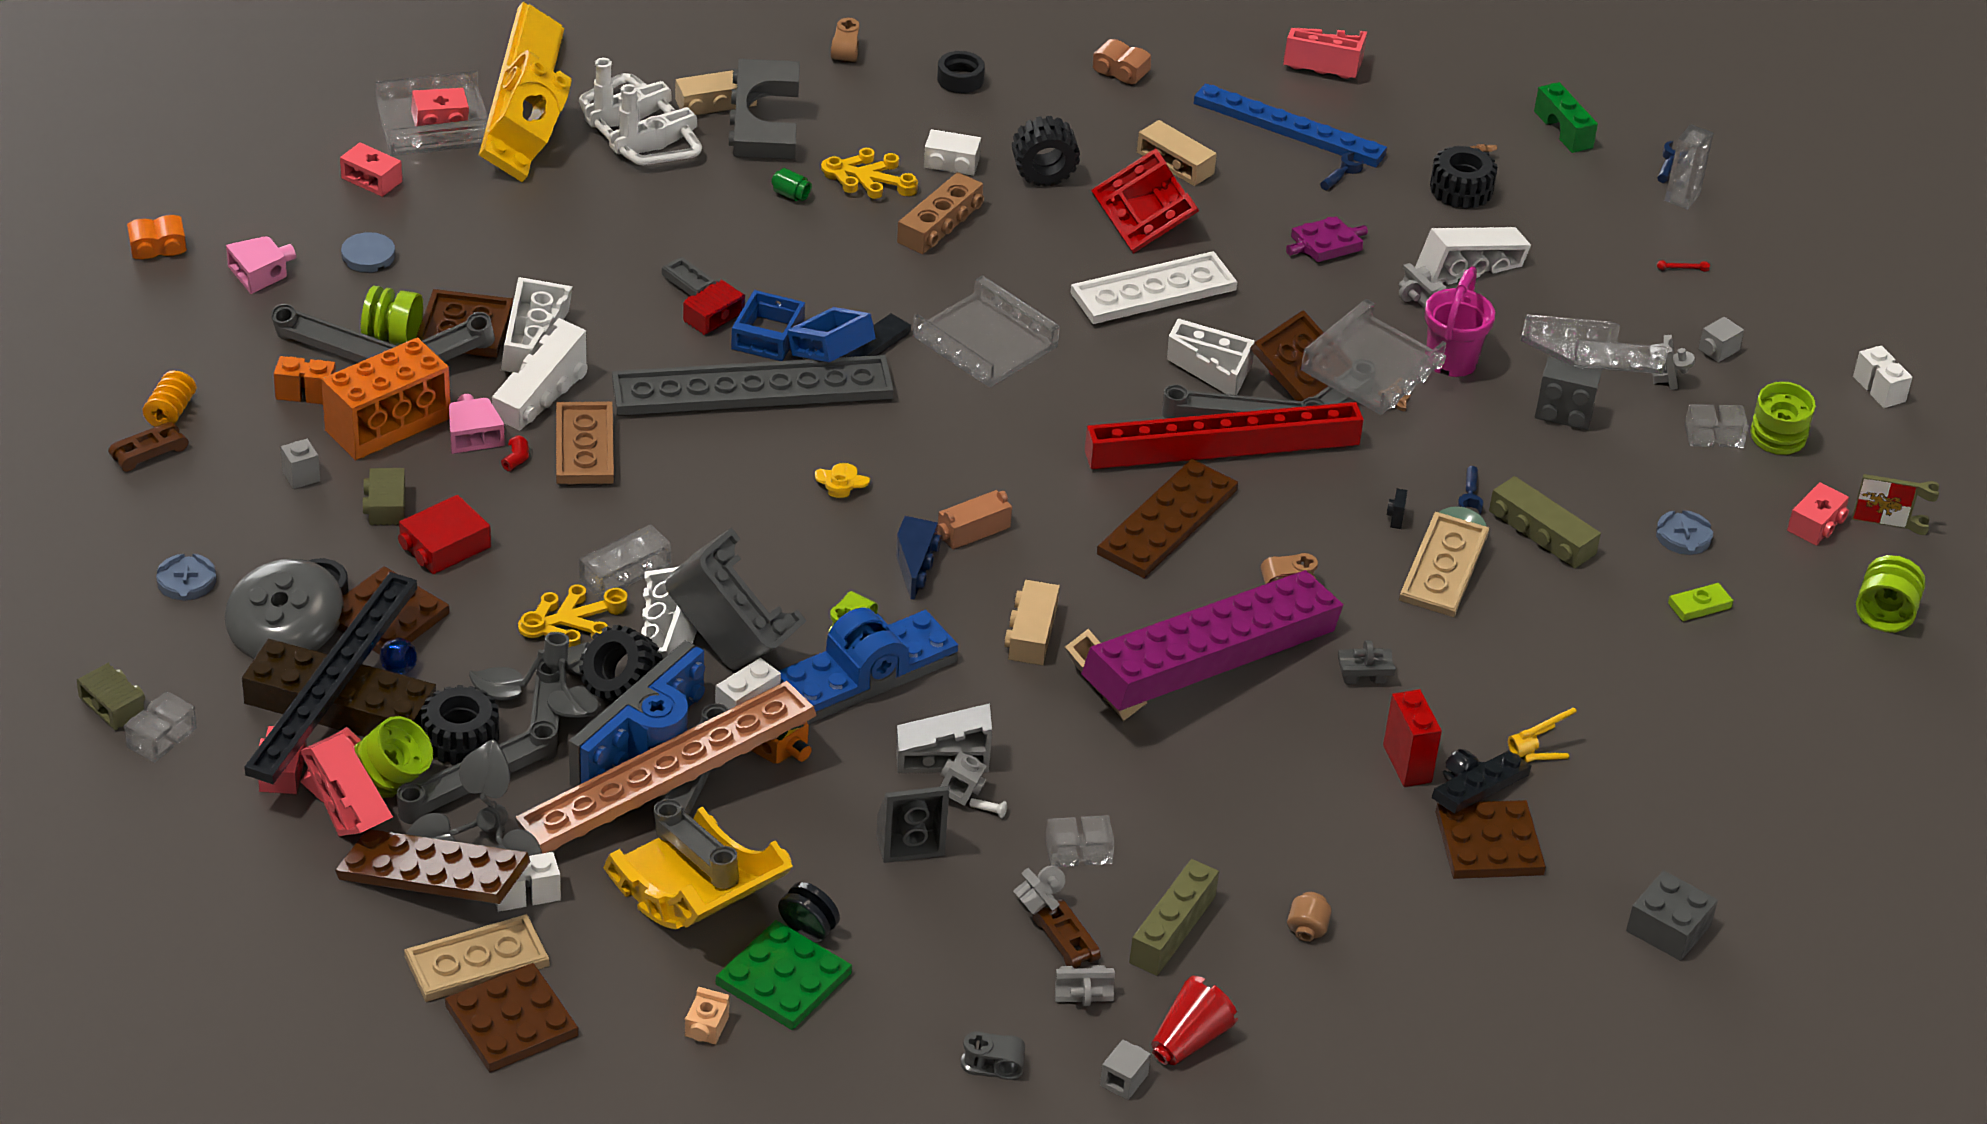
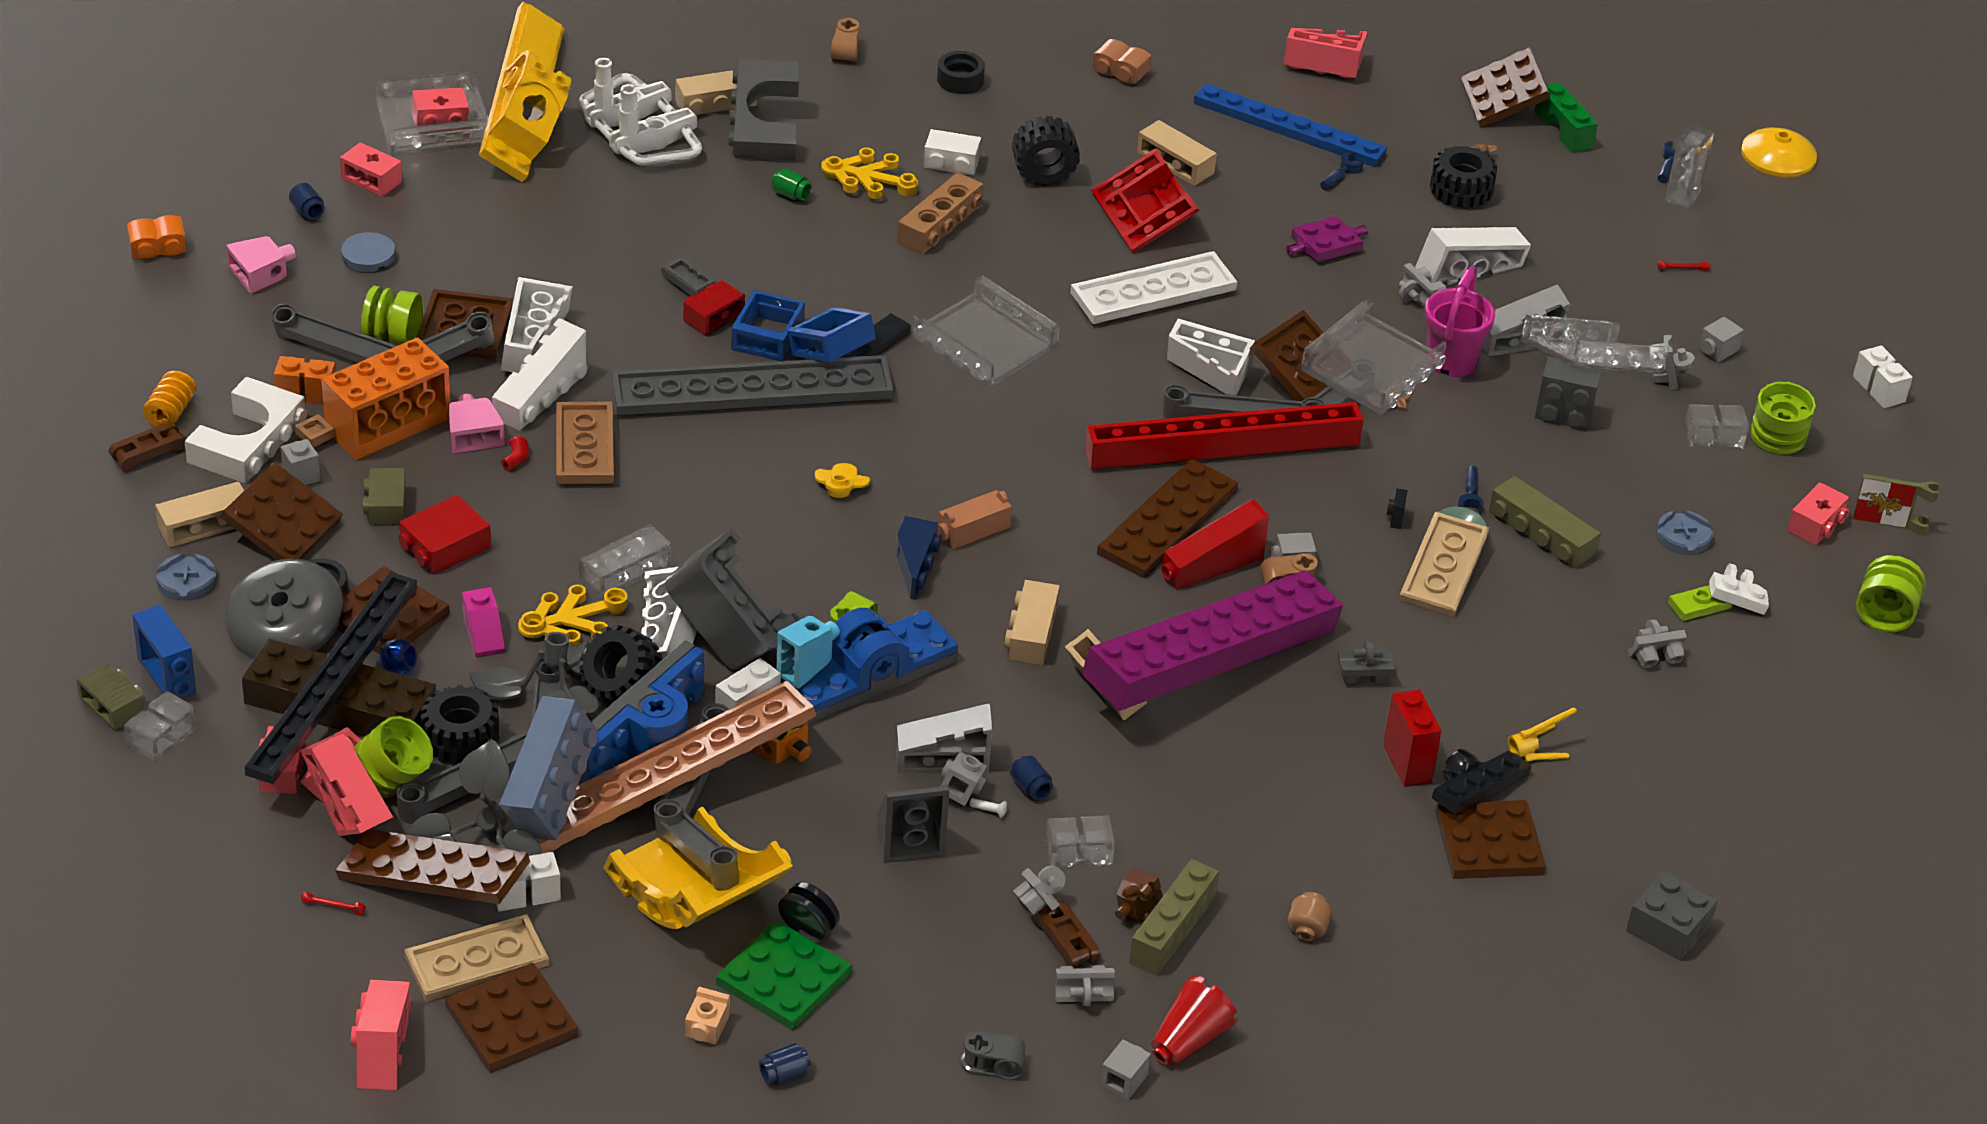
none -> blue window [132,604,196,702]
none -> tan brick [155,481,244,548]
none -> white arch [185,377,307,484]
none -> reddish brown plate [220,462,343,560]
none -> dark blue brick [289,183,325,220]
none -> medium nougat plate [295,414,335,447]
none -> red hinge [301,891,366,916]
none -> coral wedge [351,980,410,1090]
none -> dark pink slope [462,587,505,658]
none -> sand blue brick [499,696,598,840]
none -> dark blue brick [759,1043,810,1085]
none -> medium azure torso [777,616,840,689]
none -> dark blue brick [1010,755,1053,800]
none -> reddish brown piece [1115,868,1163,921]
none -> red slope [1161,499,1270,590]
none -> light grey brick [1271,532,1317,565]
none -> plate [1461,48,1551,128]
none -> light grey wedge [1482,284,1570,357]
none -> light grey hips [1628,619,1687,668]
none -> white hinge [1709,564,1769,615]
none -> yellow dish [1741,127,1817,177]

